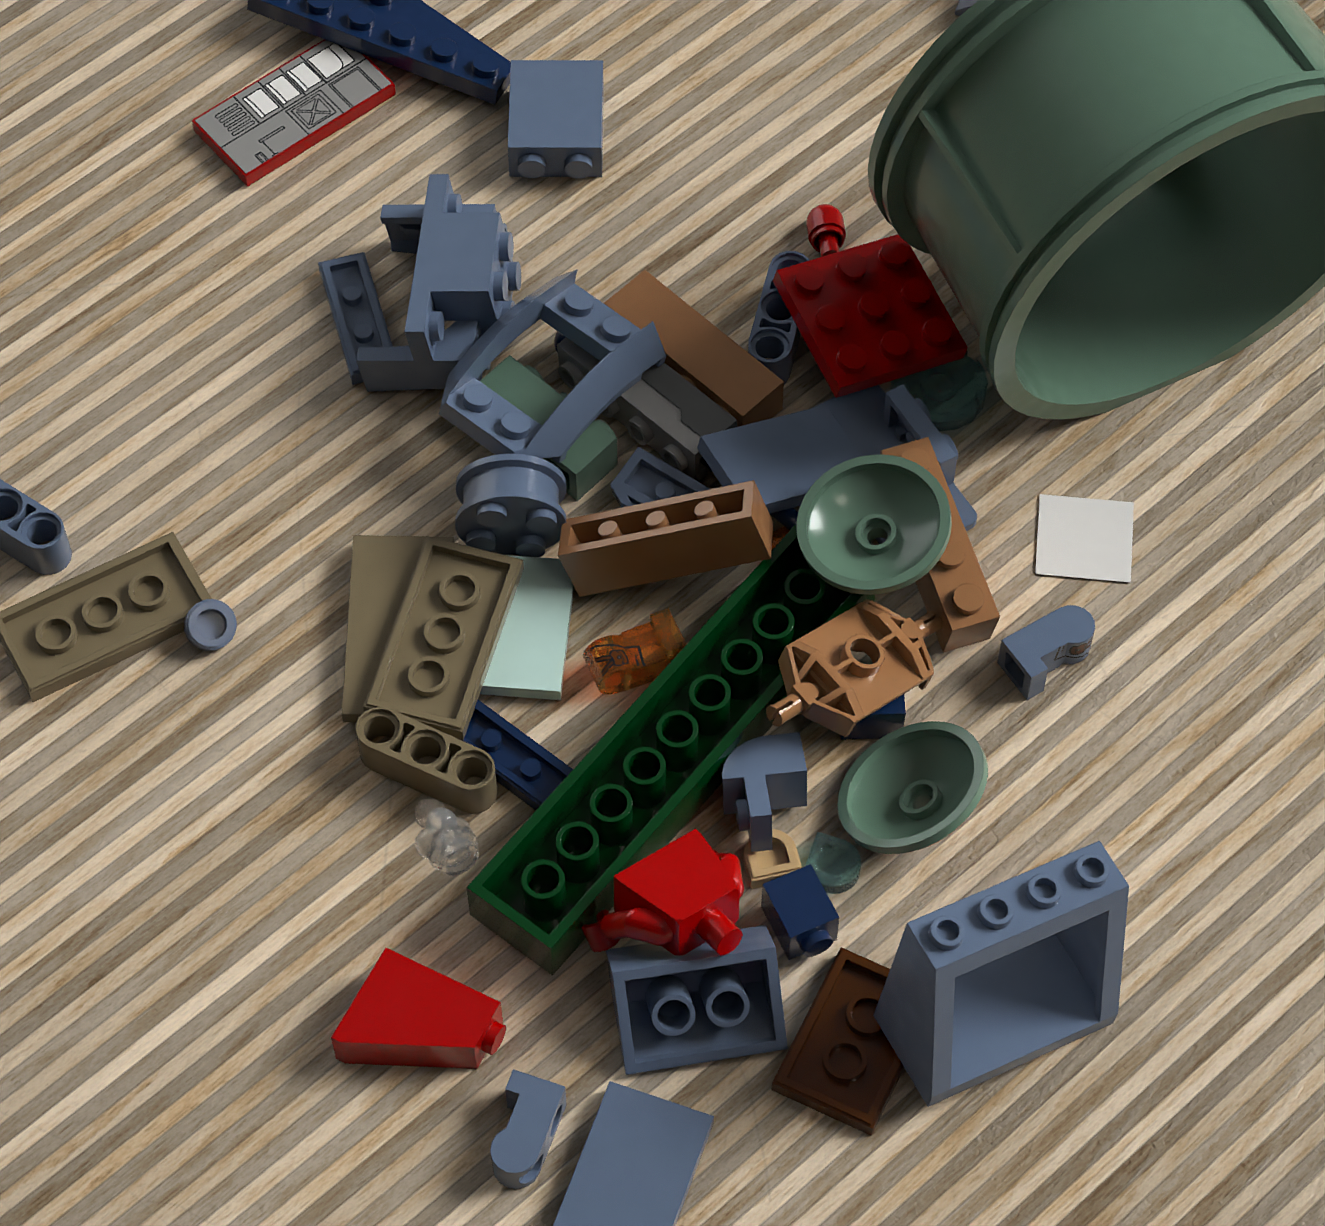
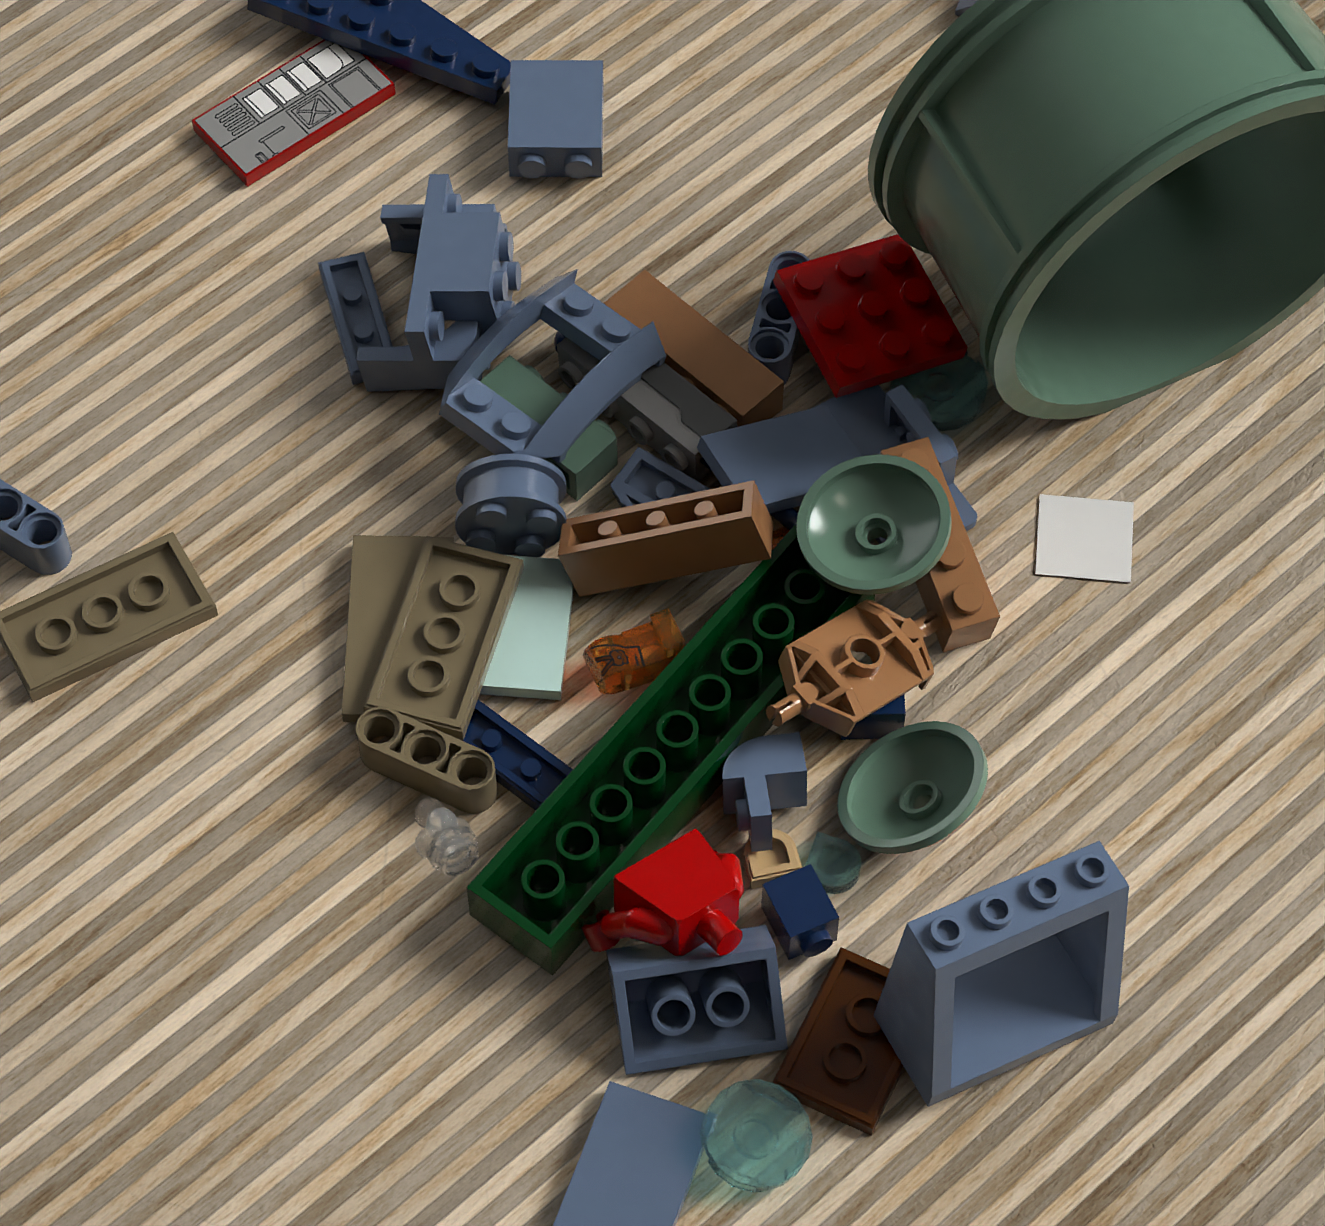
sand blue tile [184,599,237,651] -> none
red slope [331,947,506,1069] -> none
sand blue leg [490,1069,567,1189] -> none
red cylinder [806,204,846,257] -> none
sand blue leg [997,605,1095,700] -> none
none -> clear light blue tile [700,1079,813,1193]

